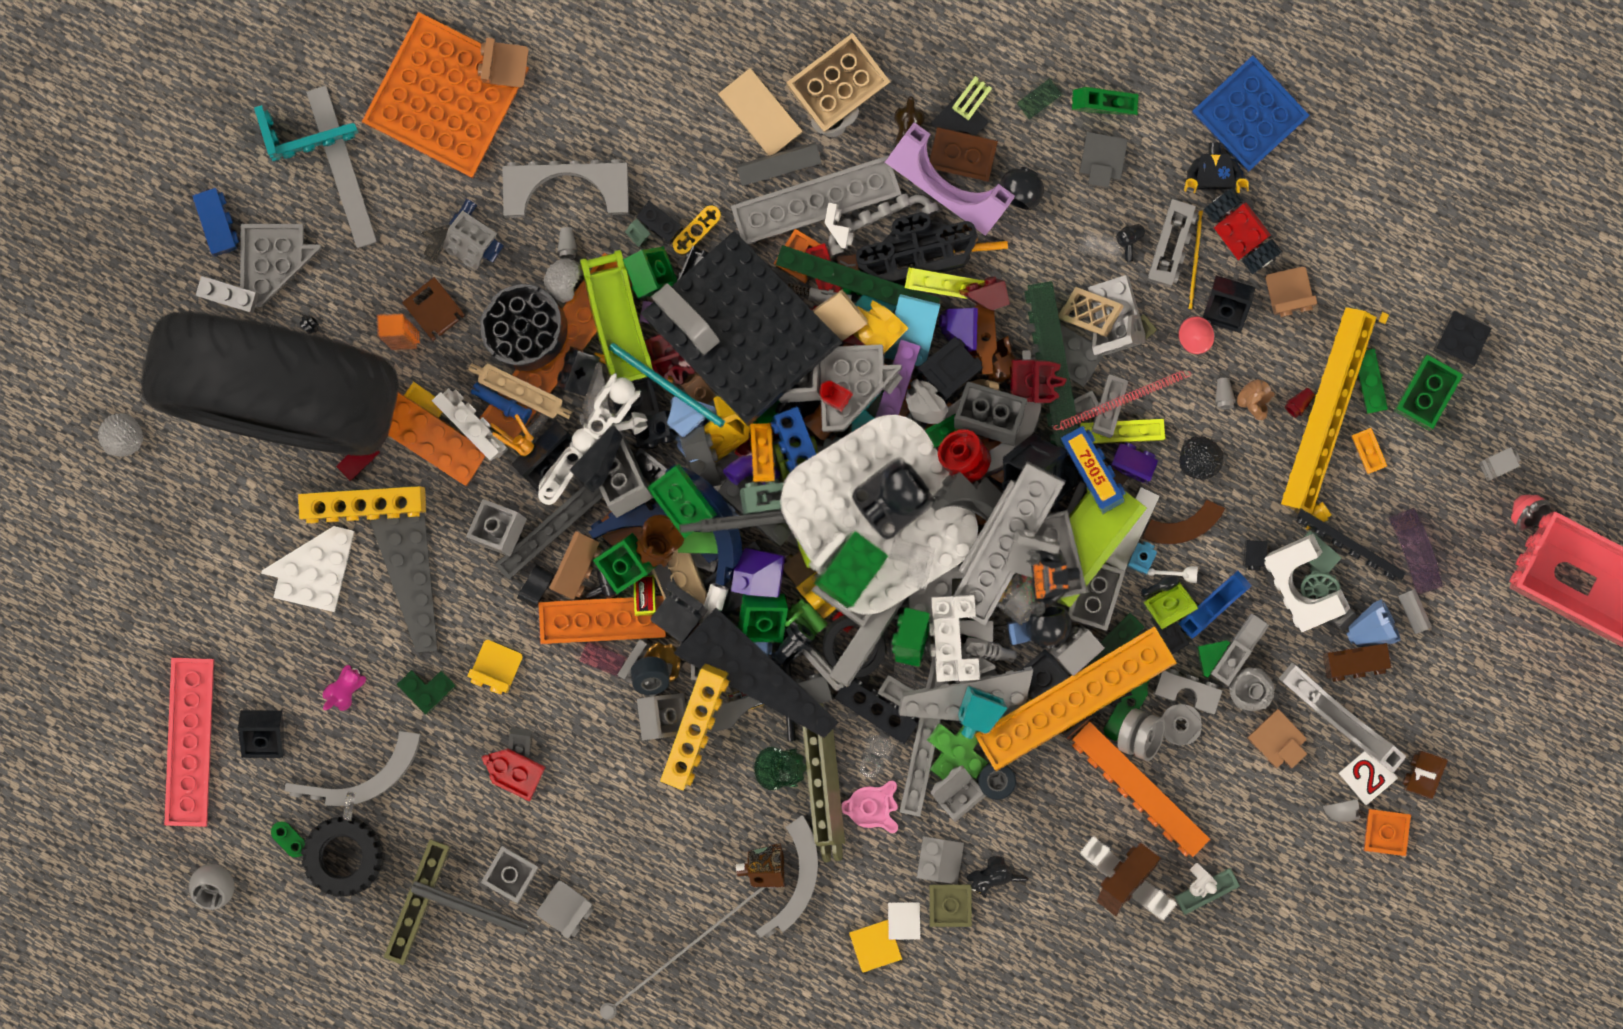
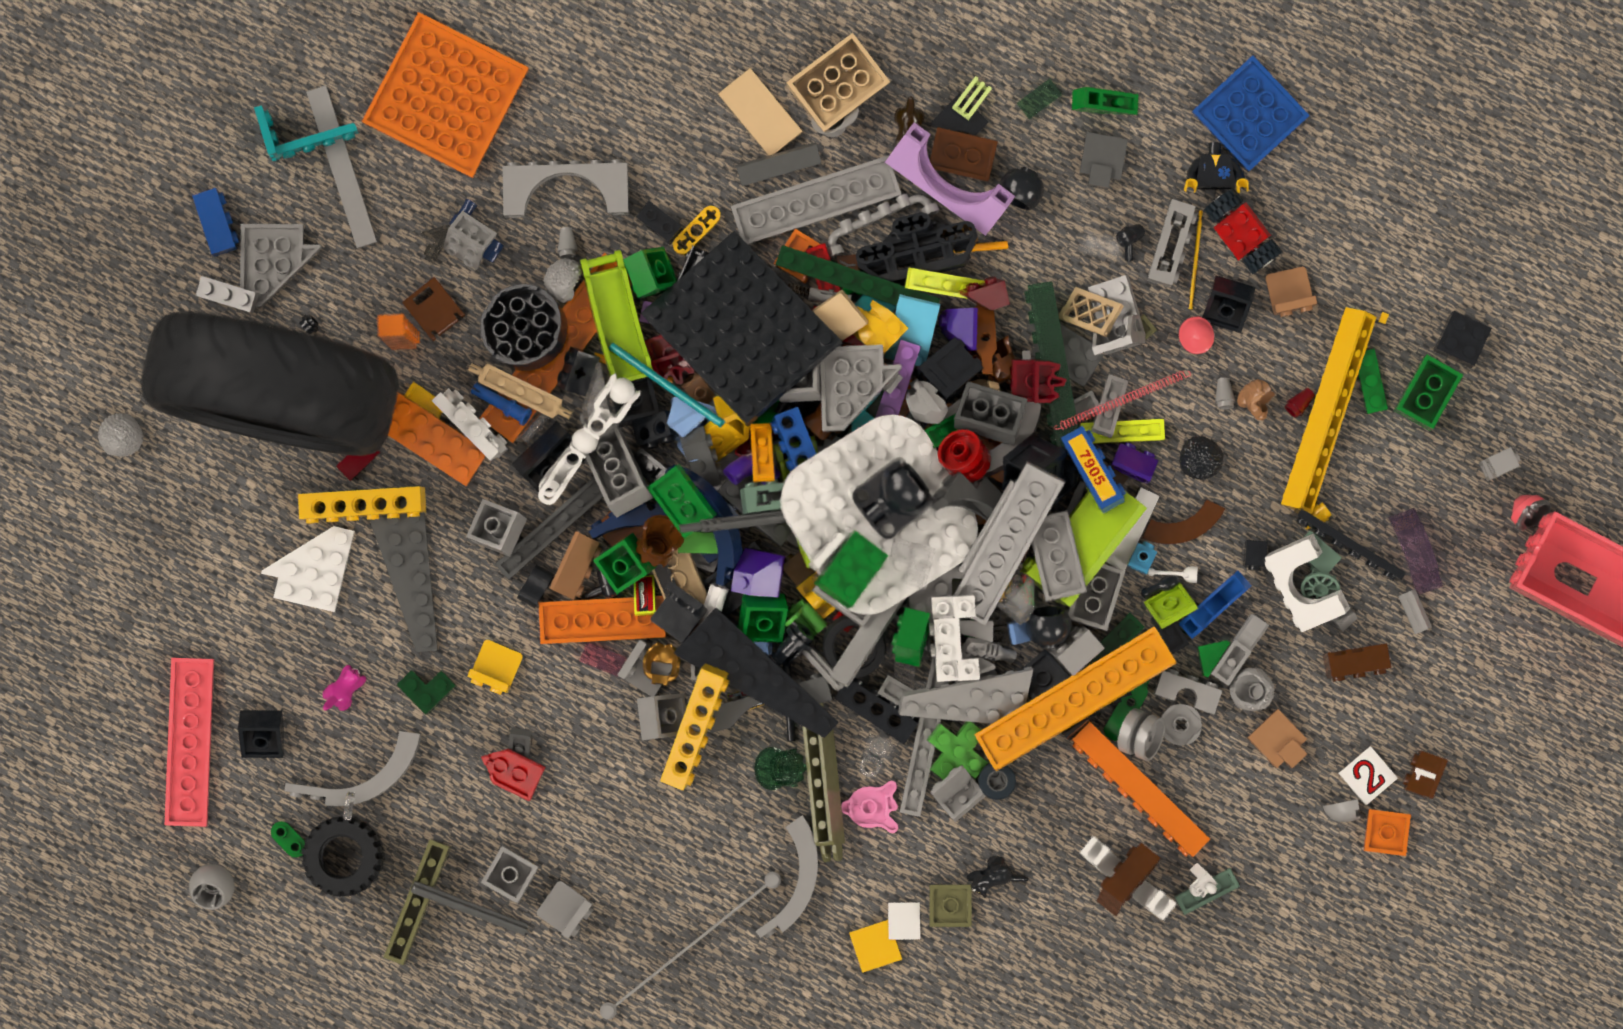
medium nougat bracket [478,38,529,88] -> none
light orange plant [490,414,534,456] -> none
black slope [569,425,623,493] -> none
white bar [608,412,648,435] -> none
sand green plate [625,219,650,247] -> none
black wheel [631,657,670,695] -> none
light grey beam [651,283,720,355] -> none
torso [736,843,785,887] -> none
red plate [820,380,853,412] -> none
white slope [825,203,854,249] -> none
light grey slope [916,836,964,884] -> none
teal torso [958,686,1007,739] -> none
light grey bracket [1005,529,1060,577] -> none
torso [1026,550,1080,615] -> none
light grey arch [1279,663,1406,773] -> none
medium blue cone [1347,599,1401,647] -> none
light orange plate [1351,428,1387,474] -> none

